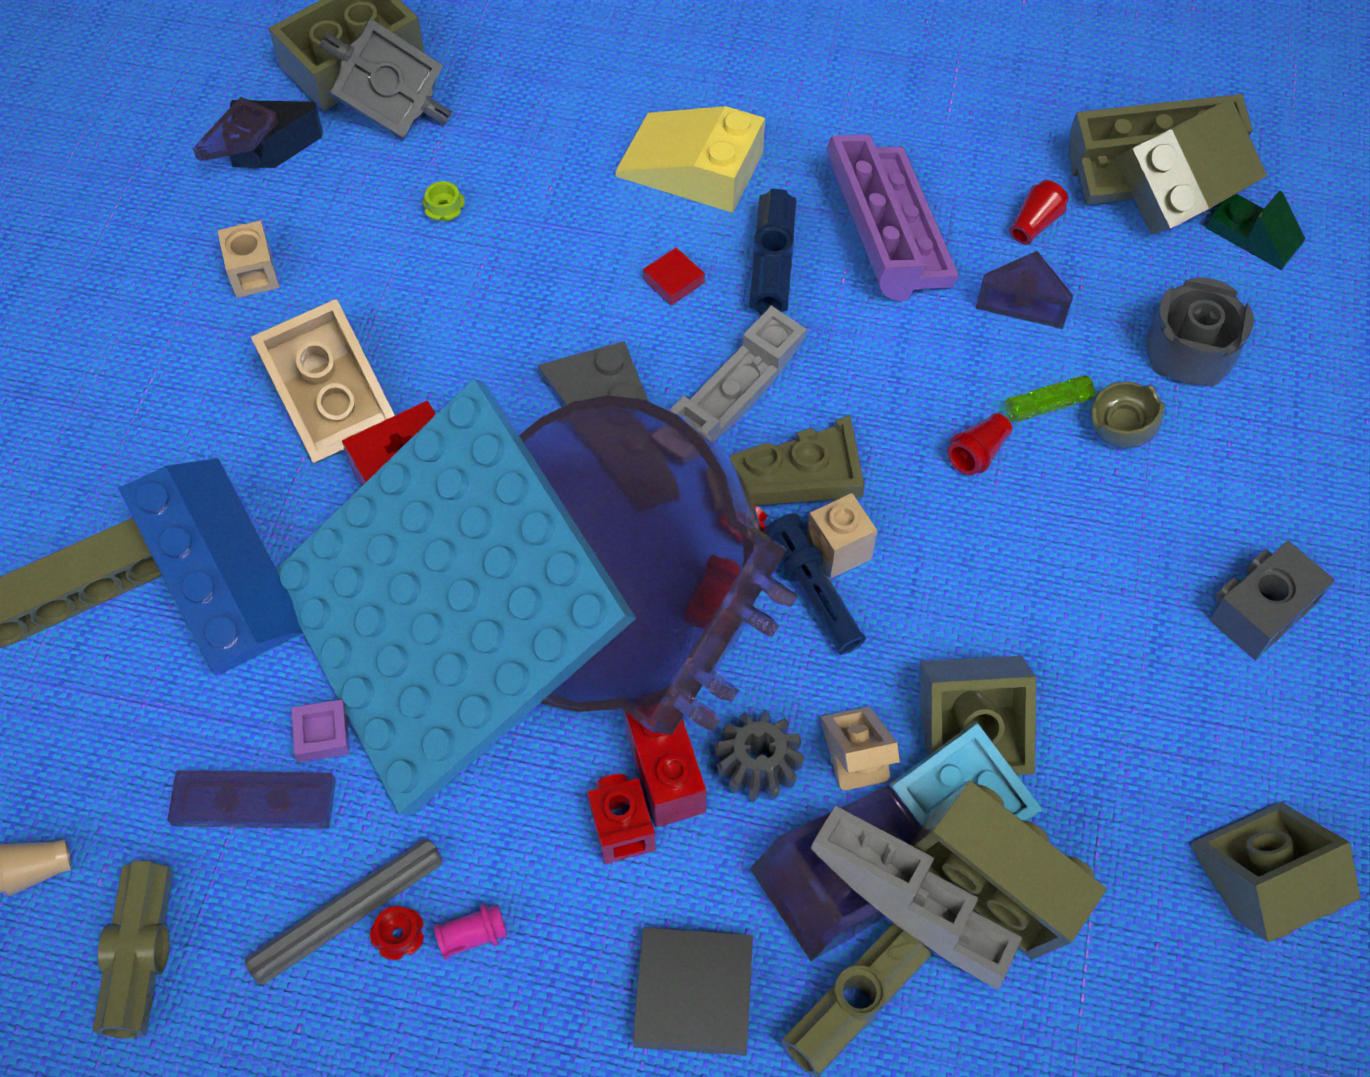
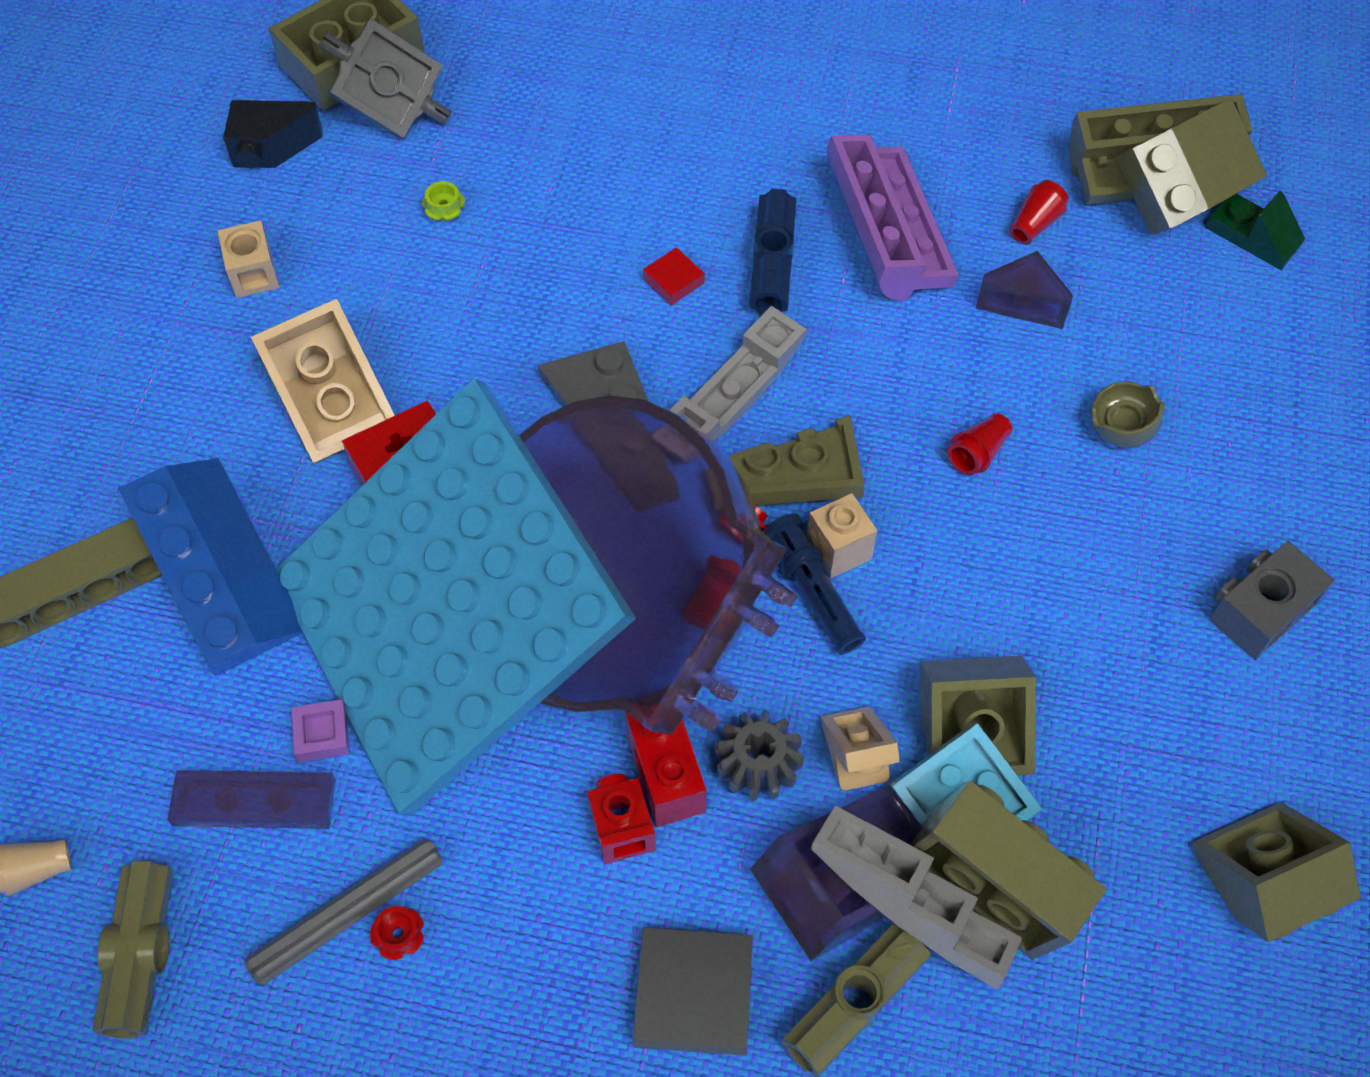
clear purple tile [192,97,279,161] -> none
dark pink pin [434,903,508,960] -> none
light yellow slope [615,106,765,213] -> none
clear neon green axle [1005,375,1095,422] -> none
dark grey brick [1147,278,1254,386] -> none

